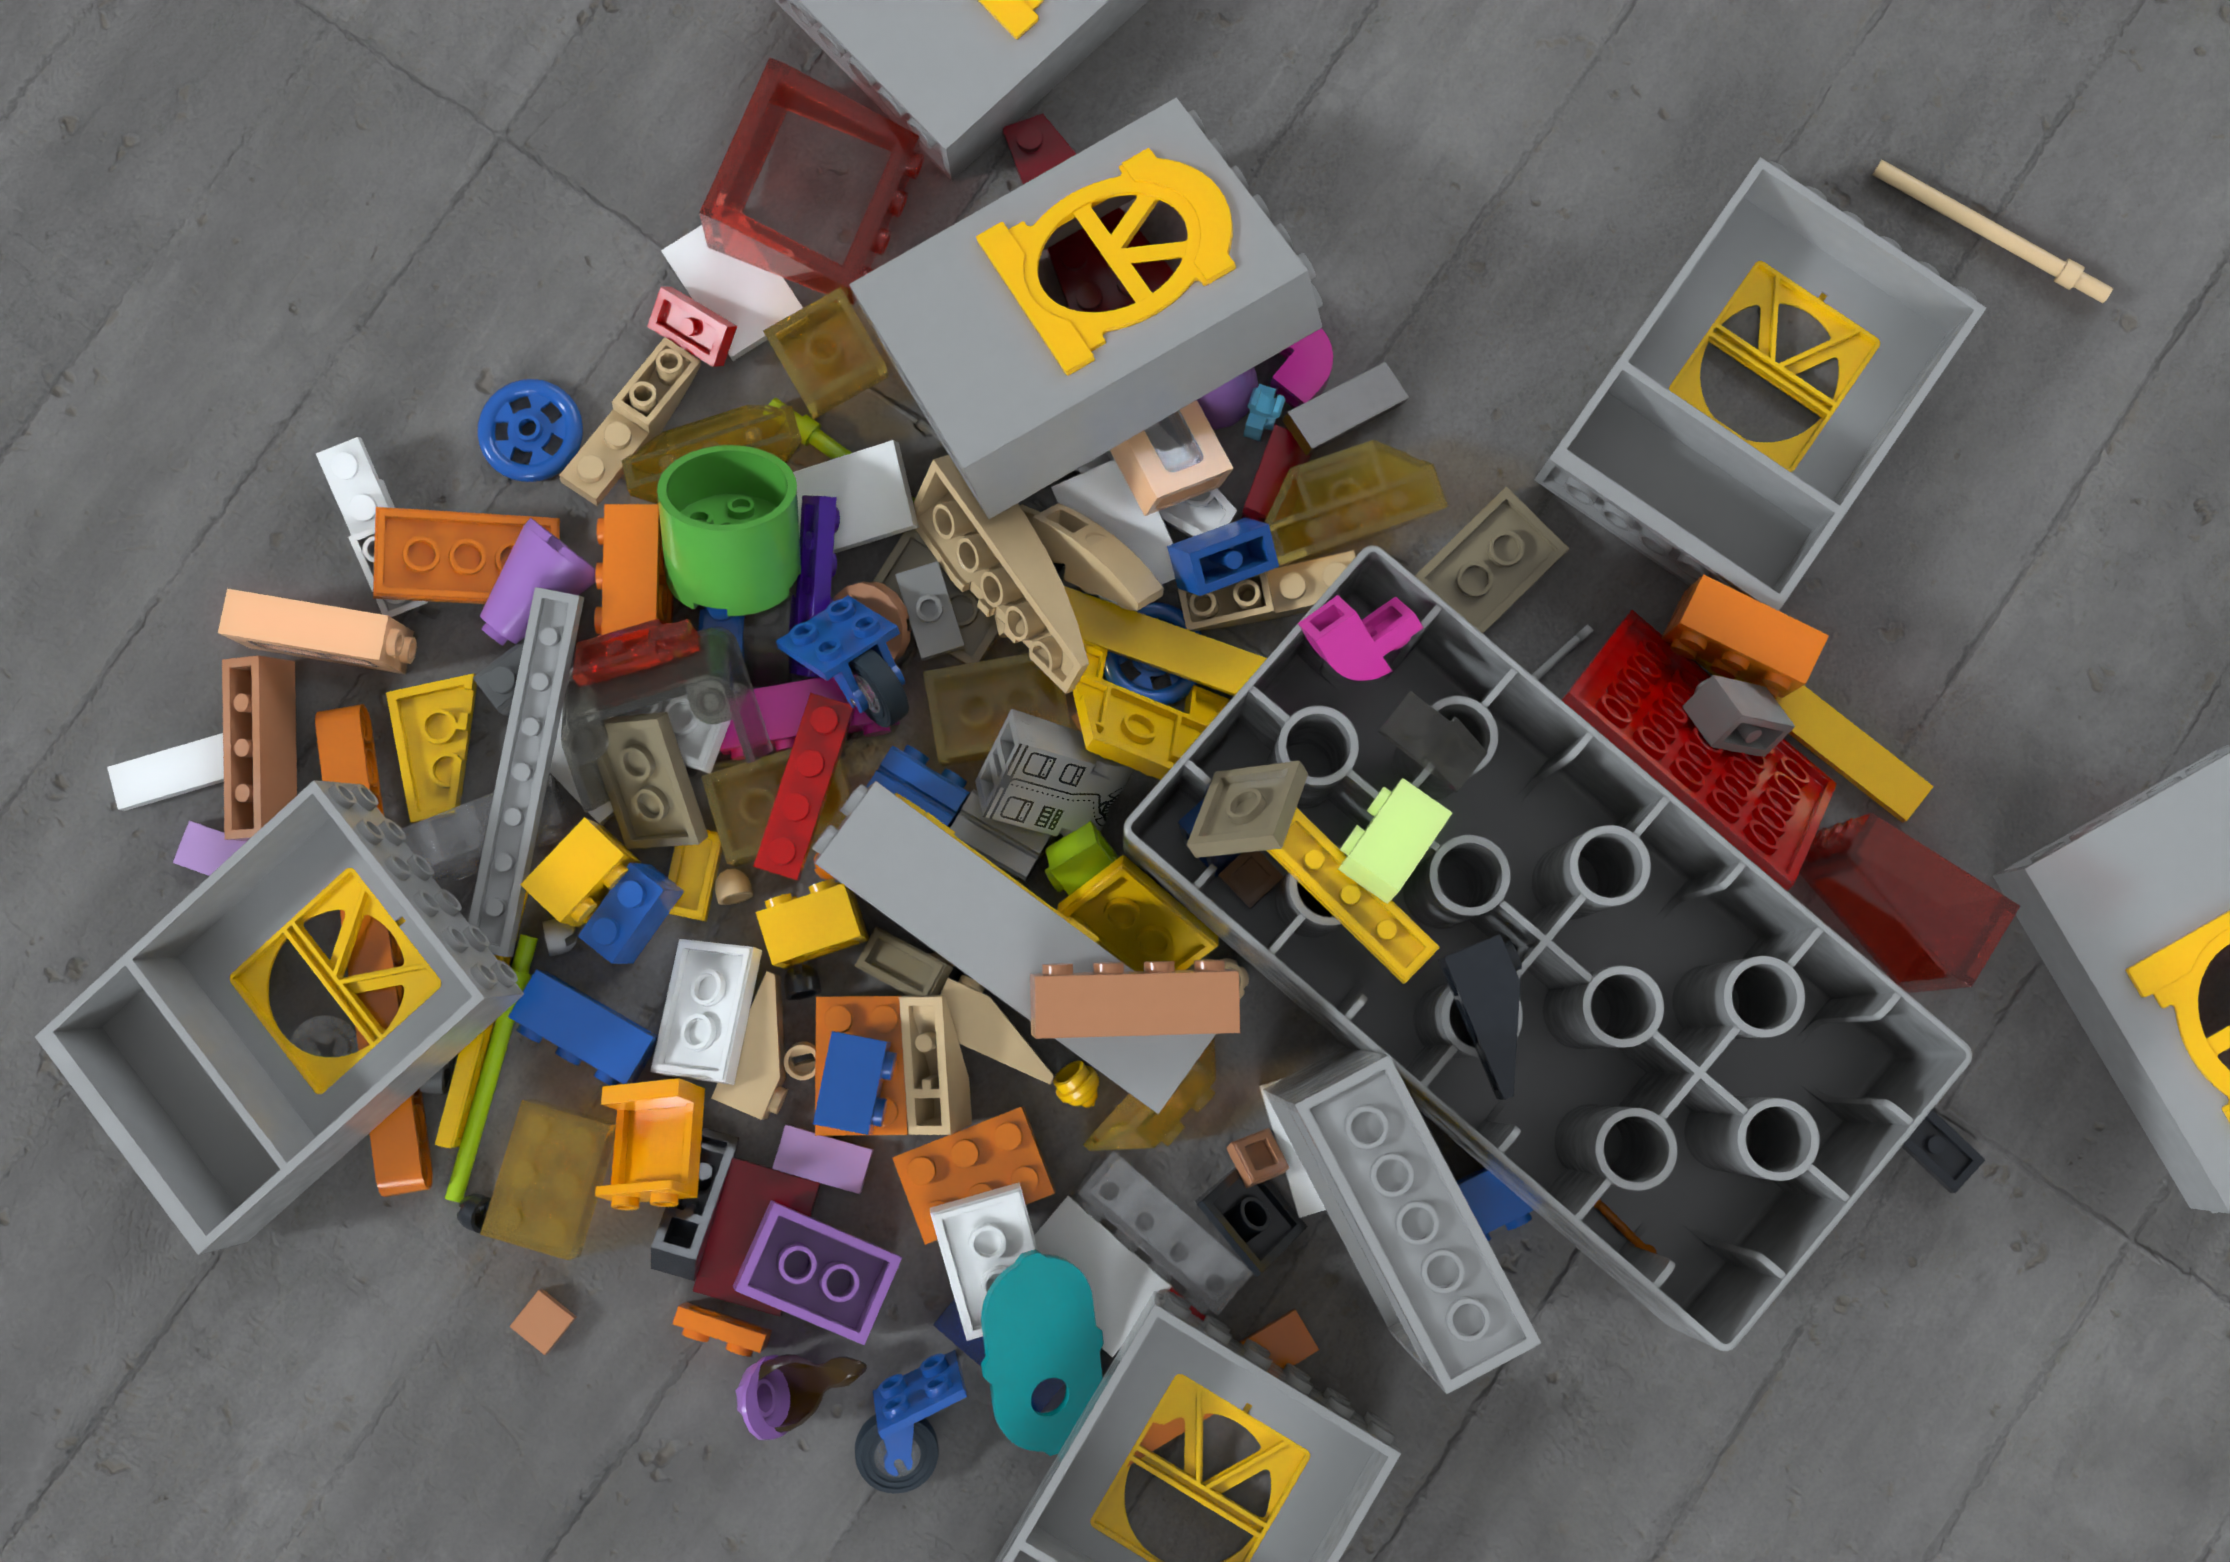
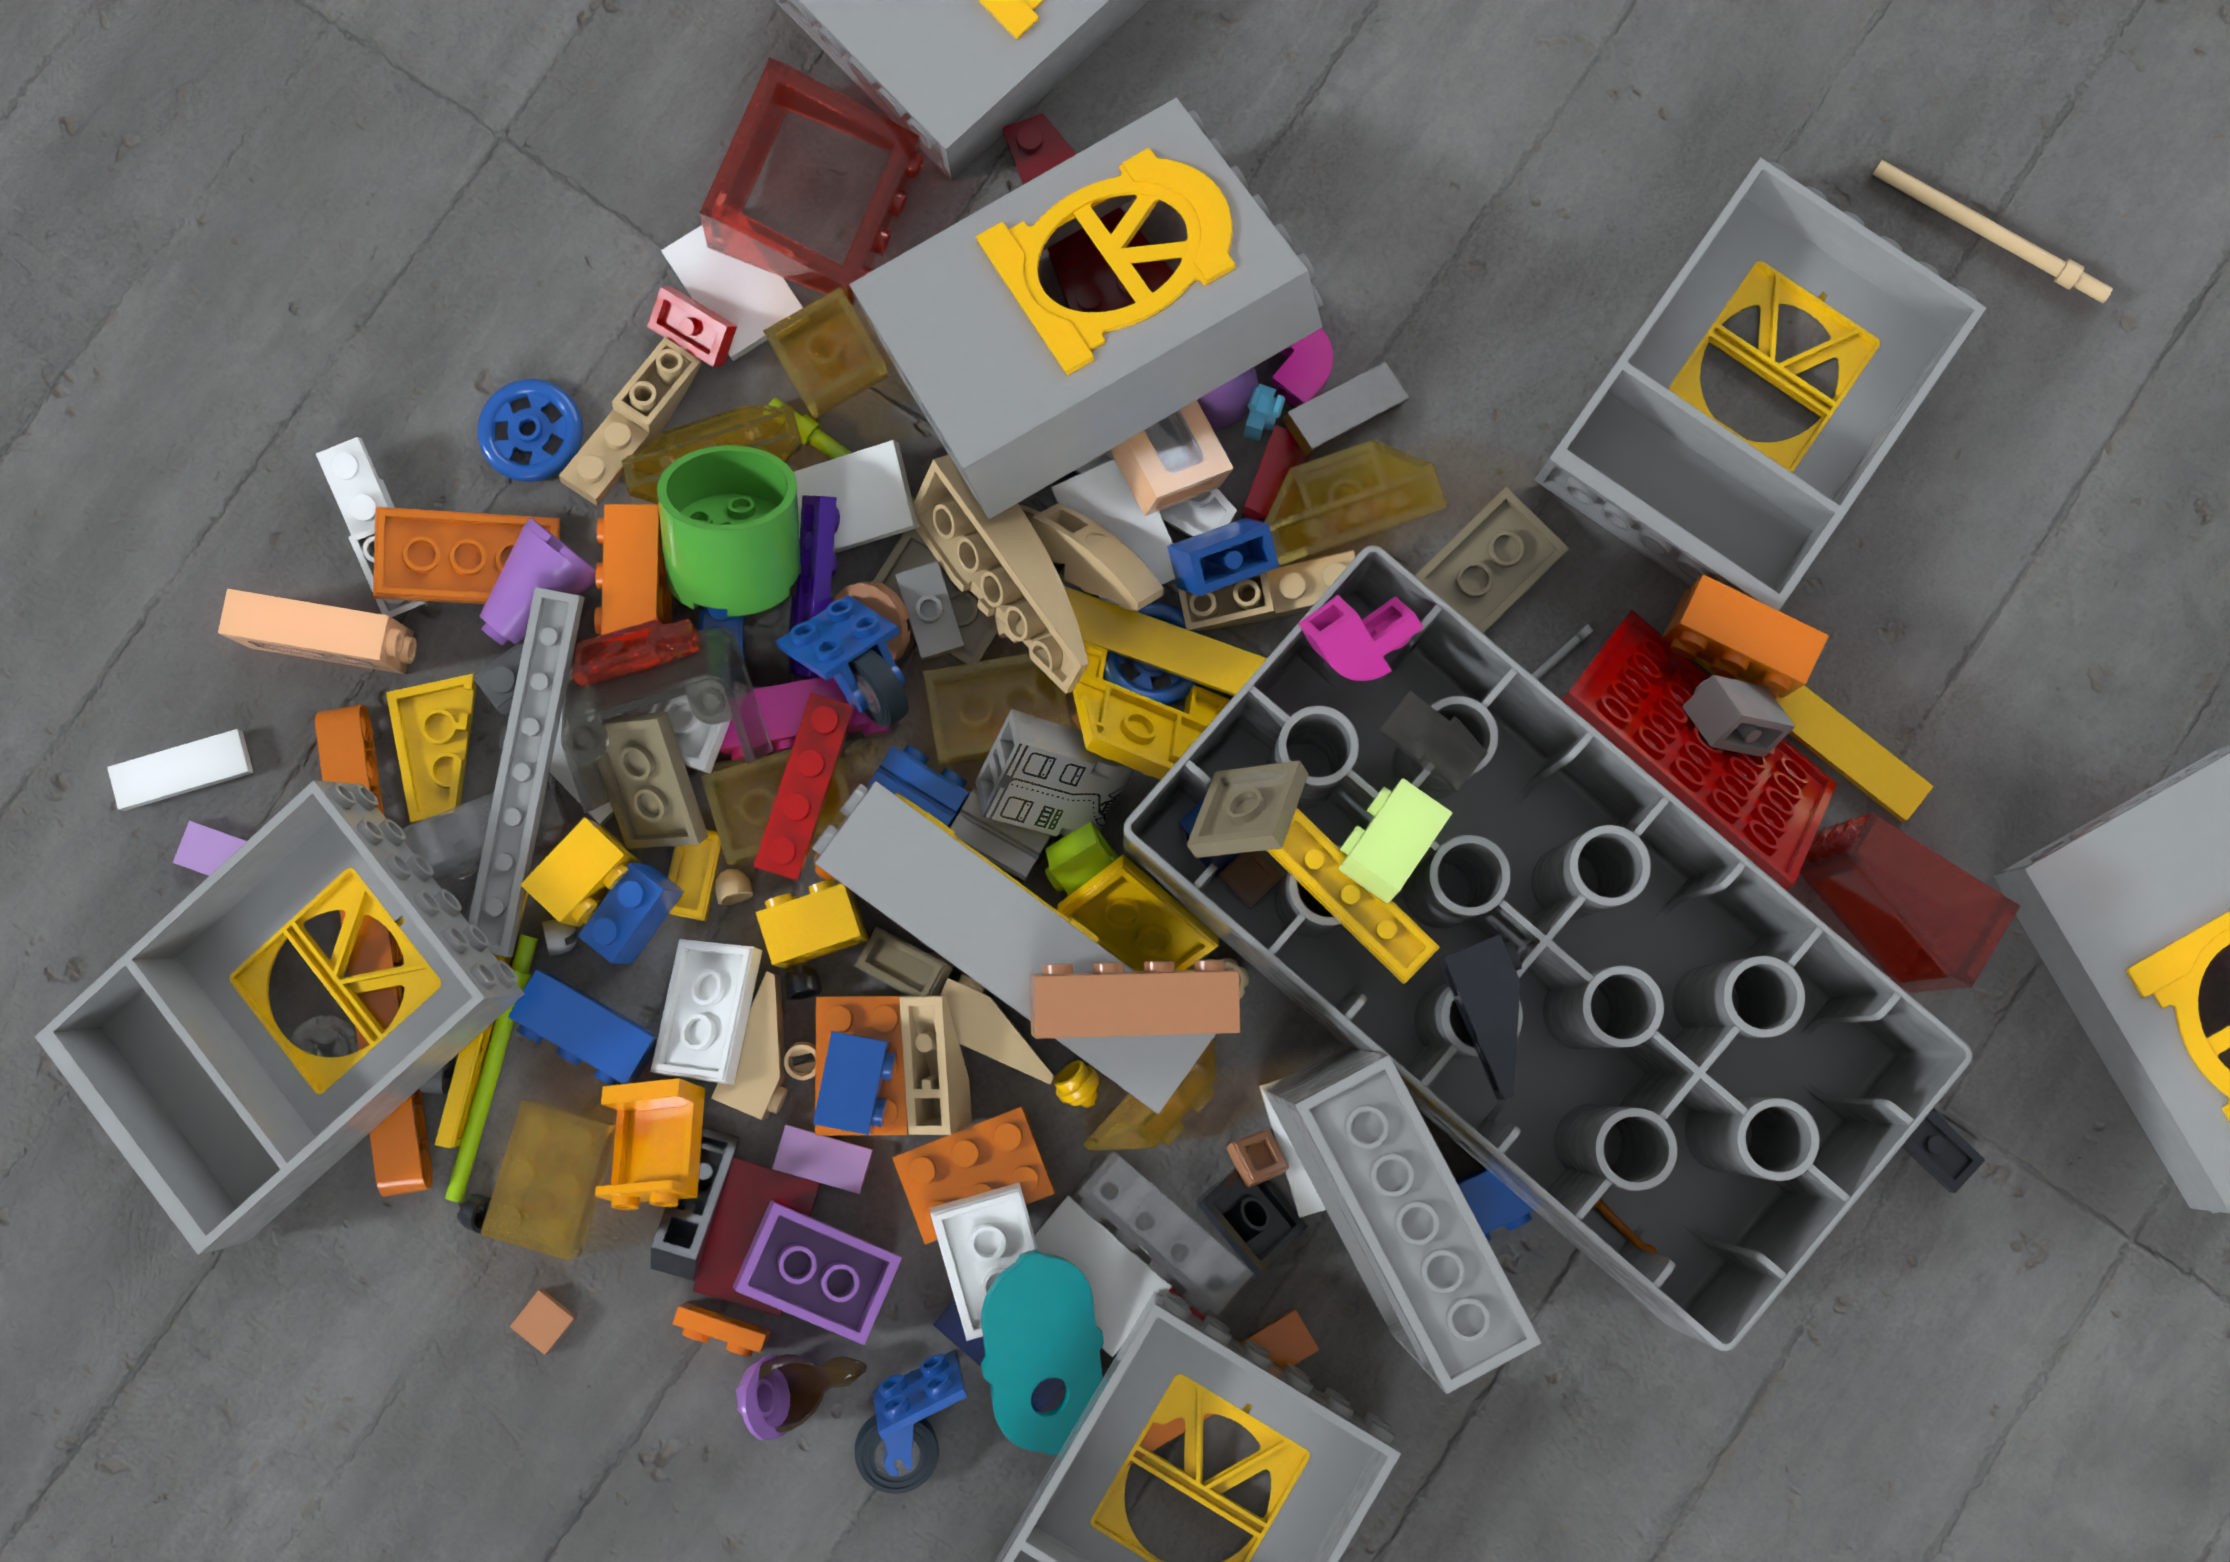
nougat brick [222,656,297,841] -> none

